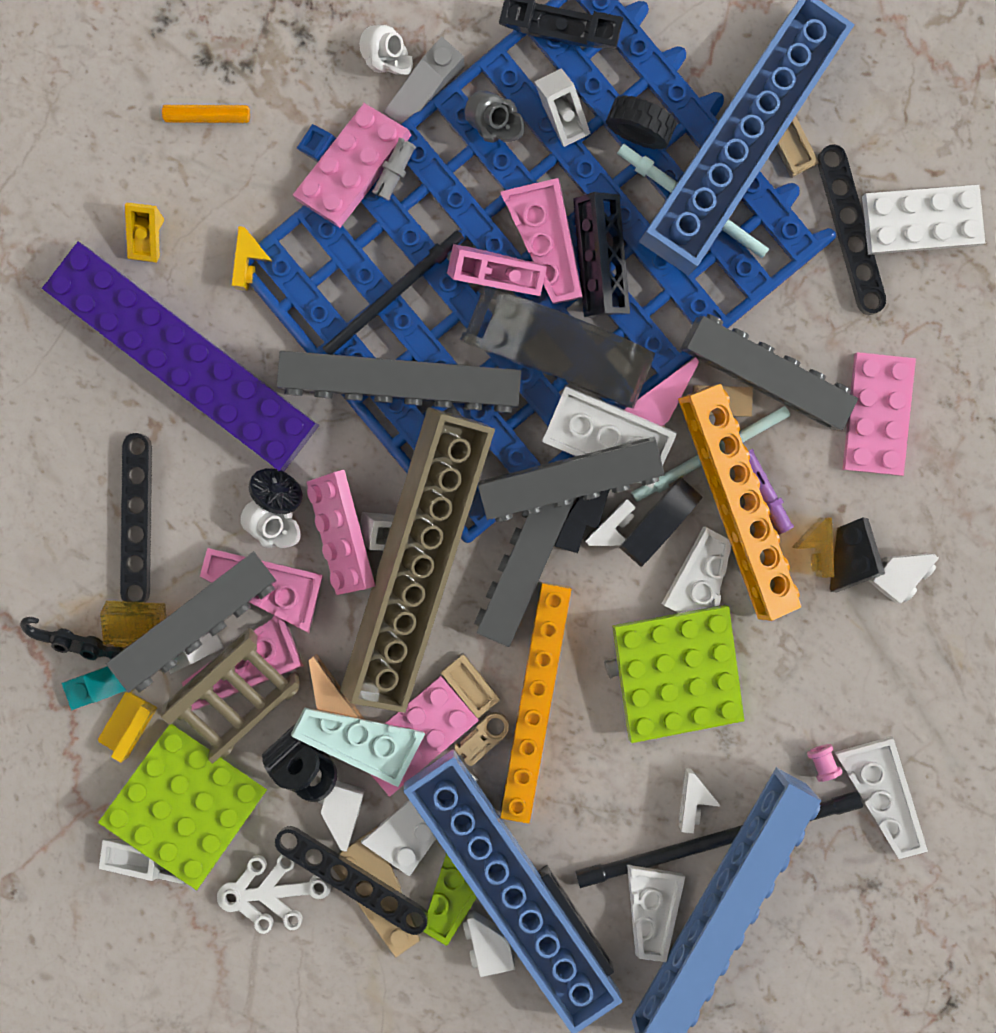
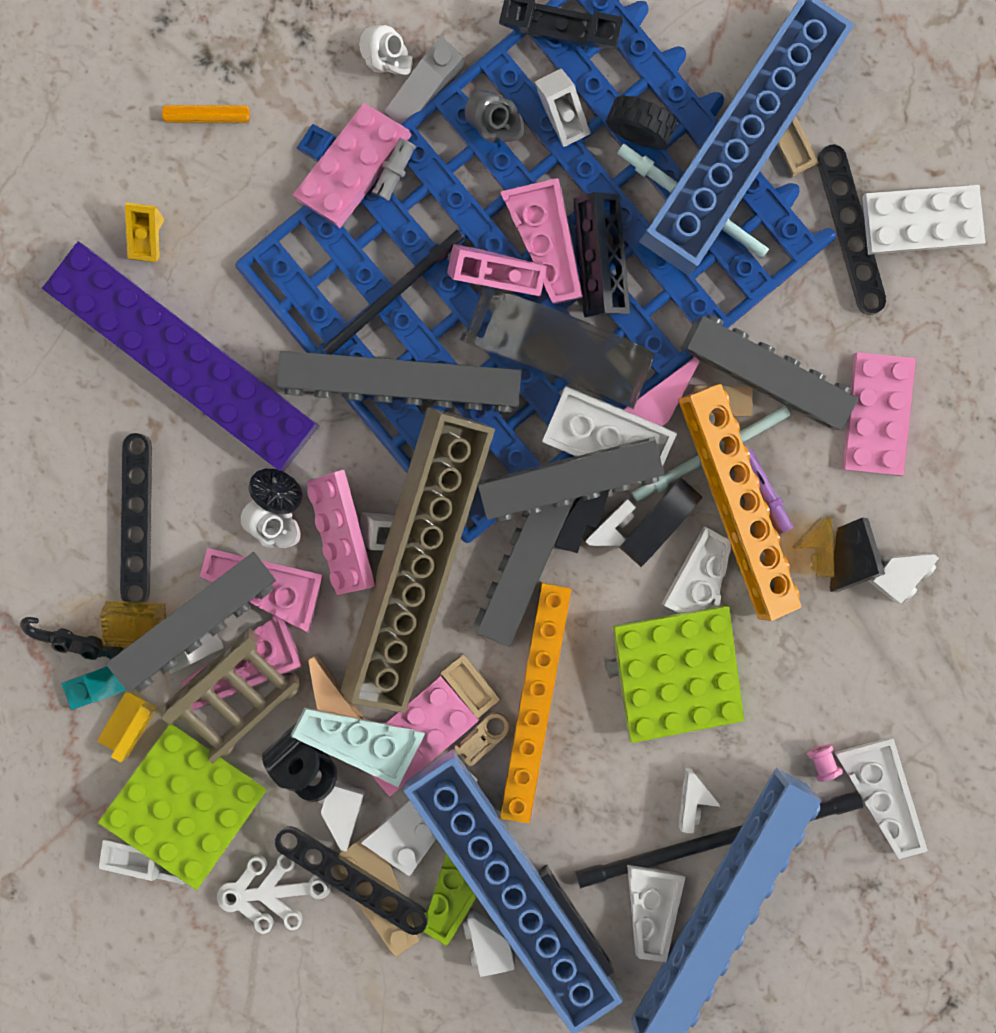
yellow slope [232,226,272,291] -> none

